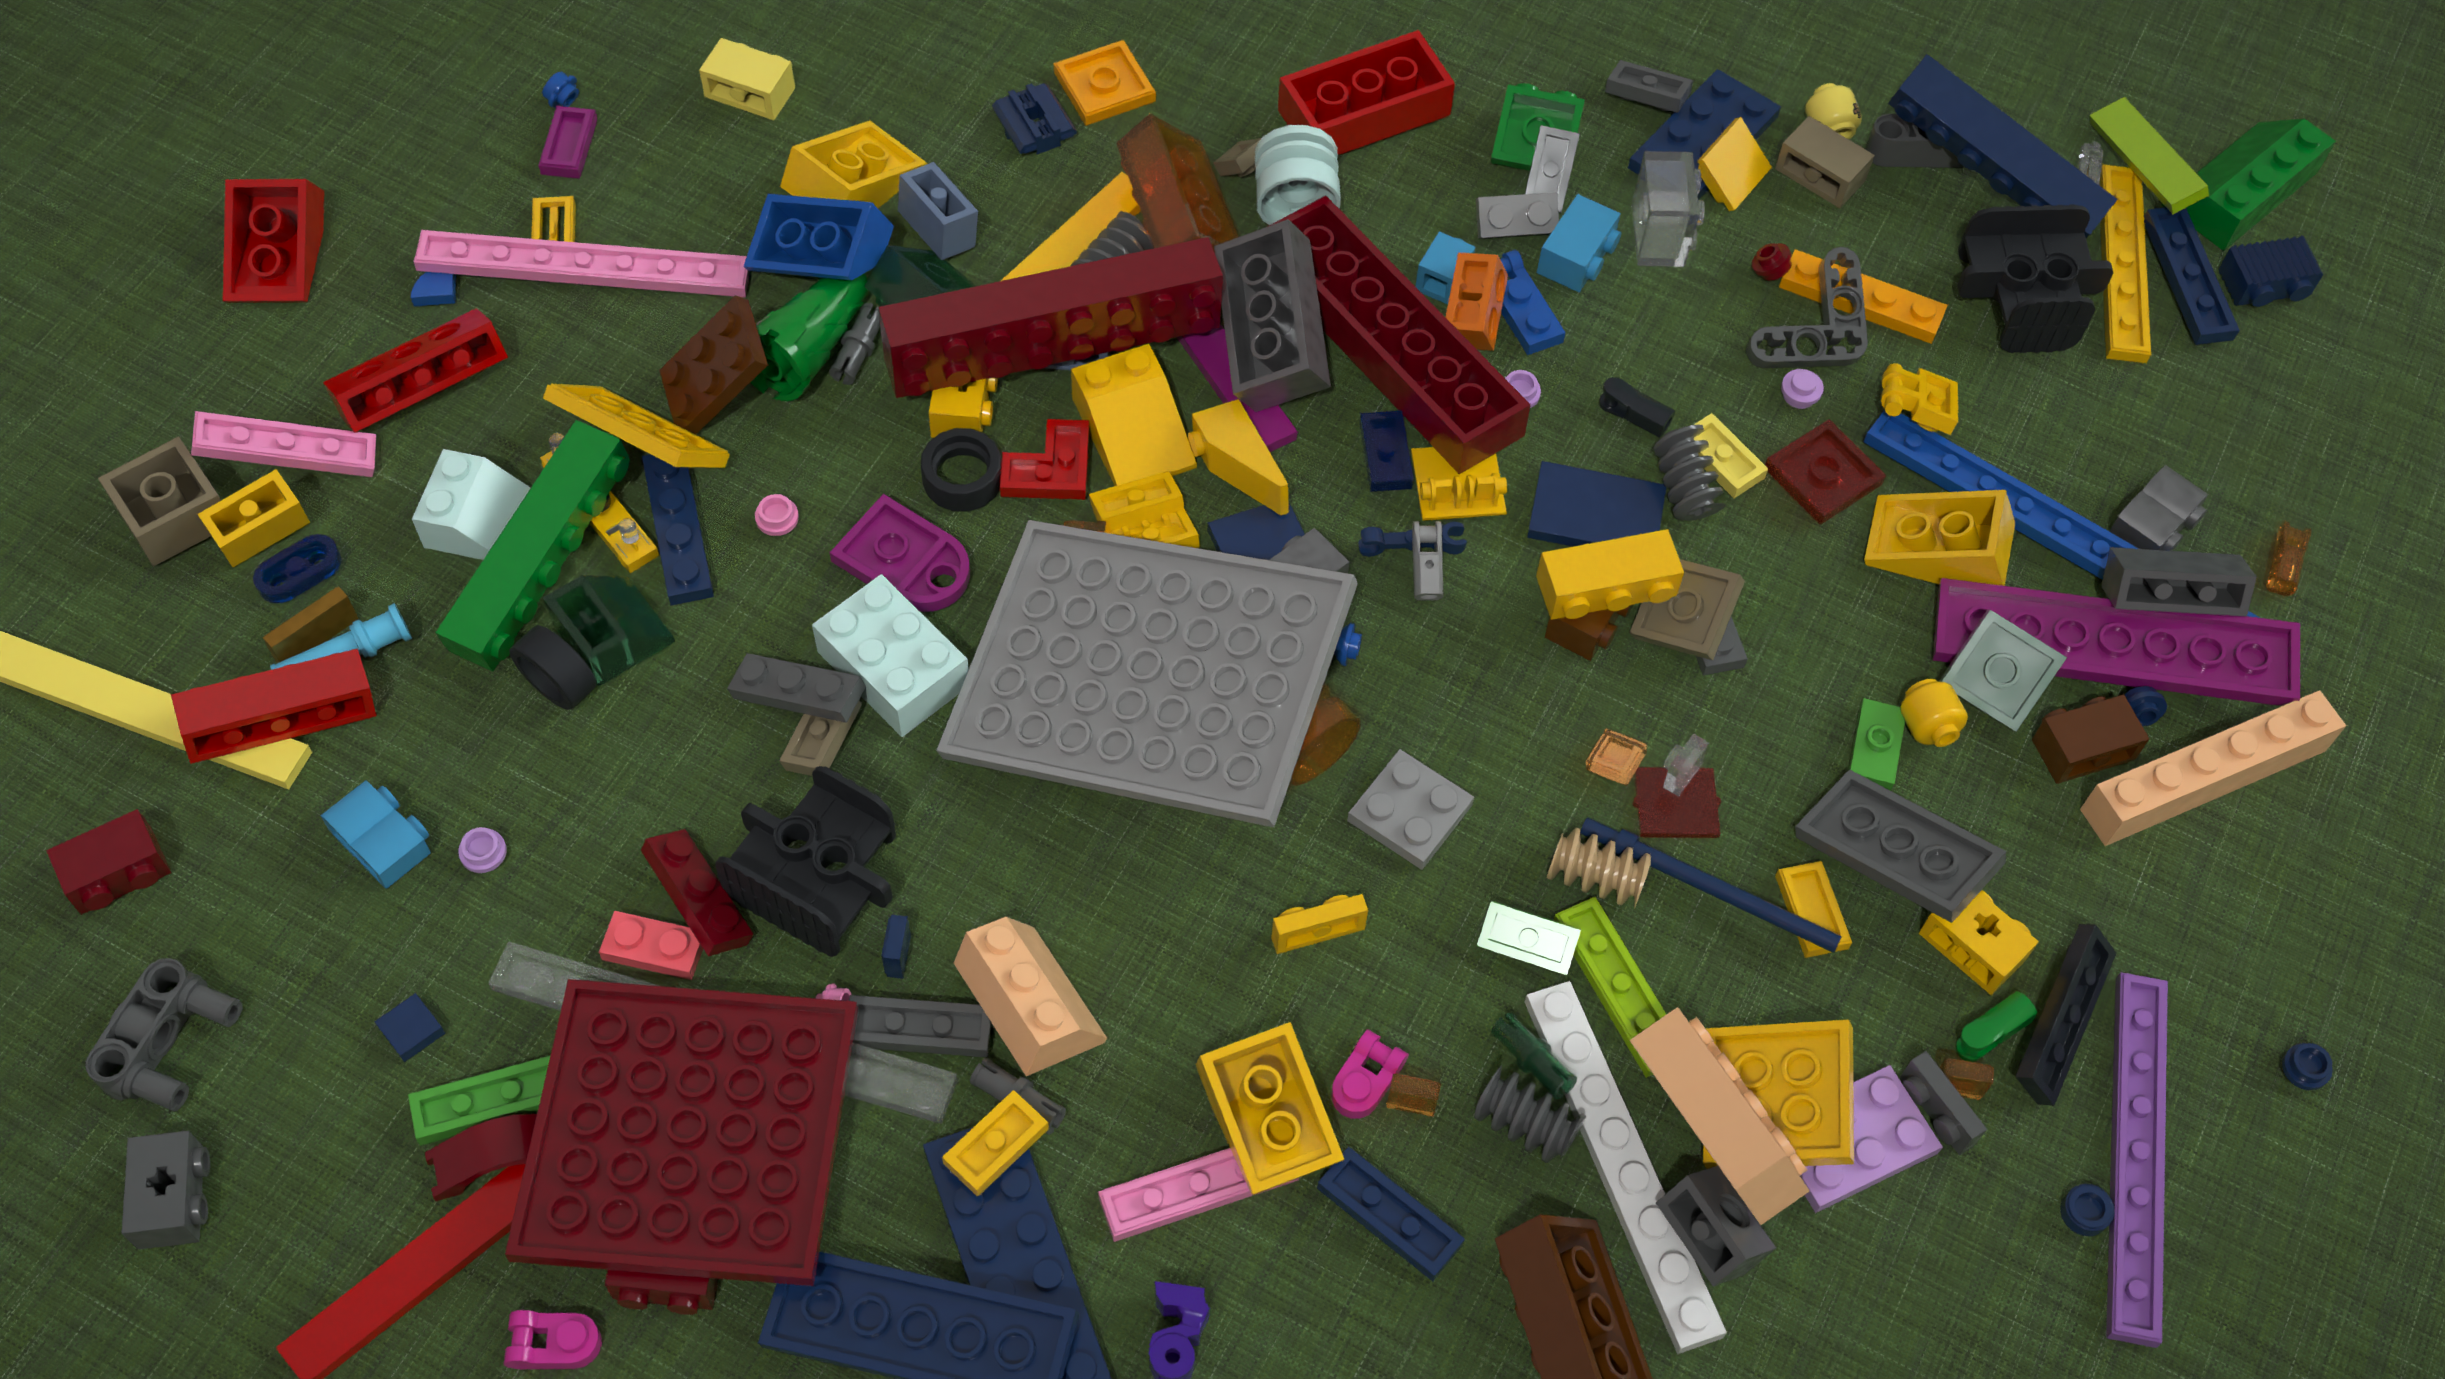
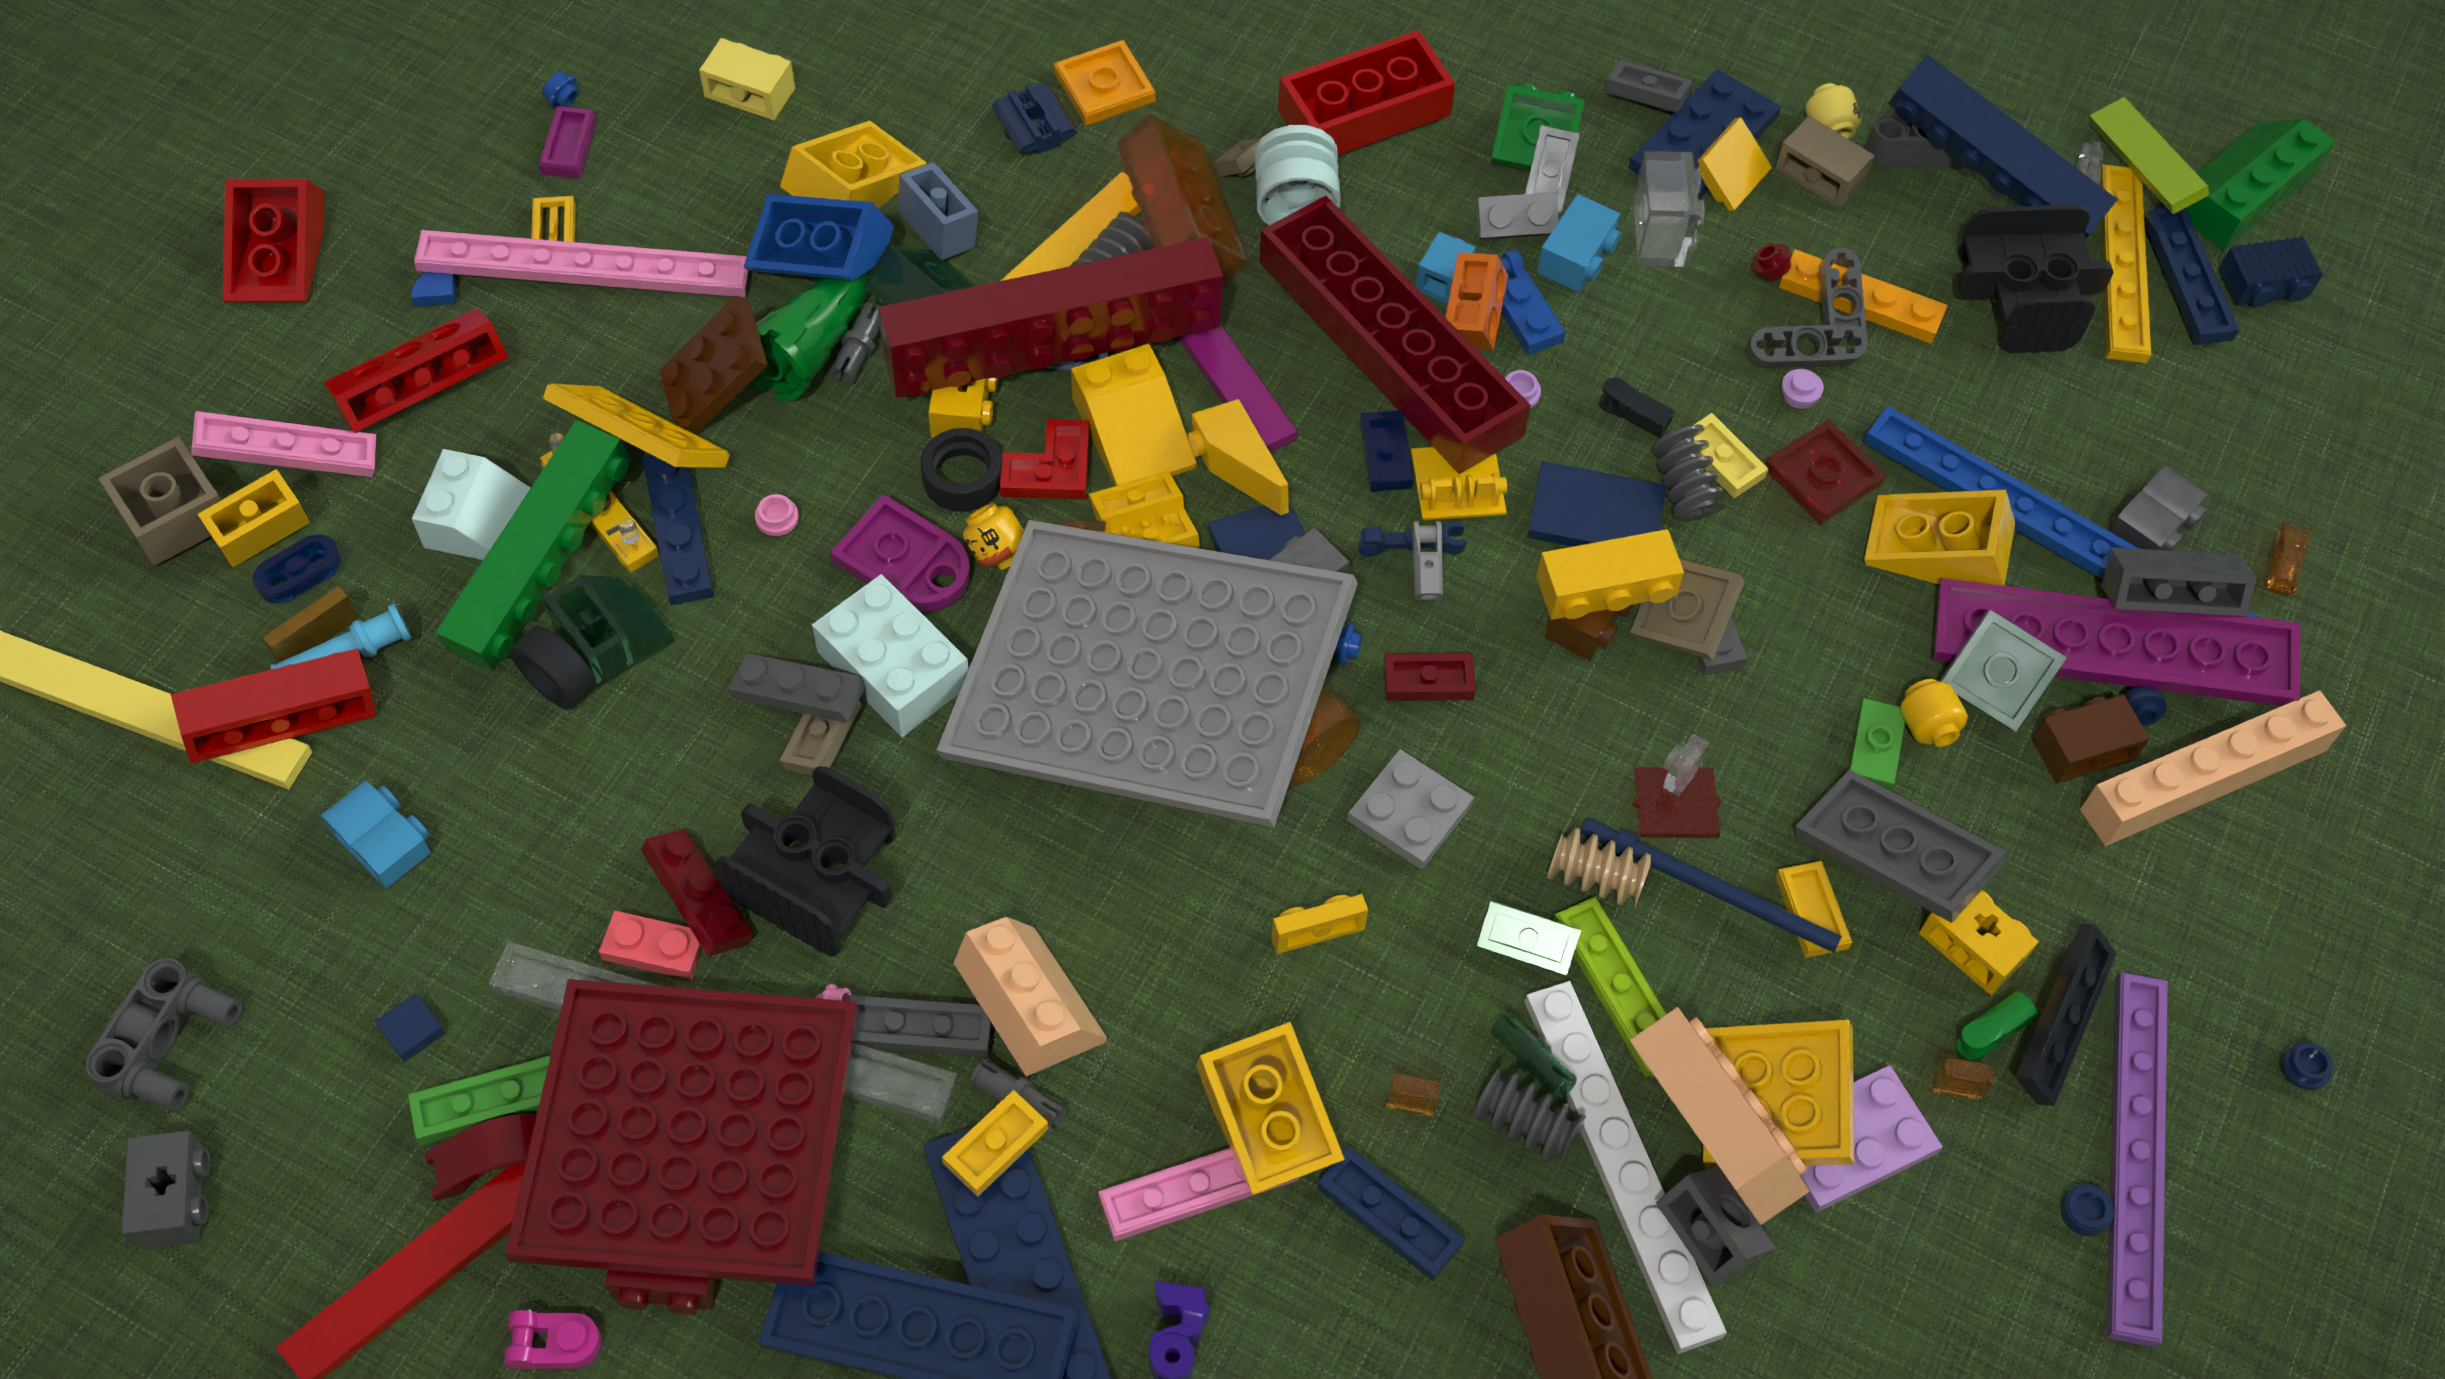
dark red brick [46,809,171,915] -> none
lavender plate [458,827,507,873] -> none
dark blue tile [881,915,911,979] -> none
flat silver brick [1214,219,1331,412] -> none
dark pink plate [1331,1029,1409,1119] -> none
clear orange tile [1586,728,1647,786] -> none
yellow plate [1881,363,1958,435] -> none
dark grey plate [1900,1051,1987,1155] -> none
none -> yellow head [963,503,1024,570]
none -> dark red plate [1383,653,1476,701]

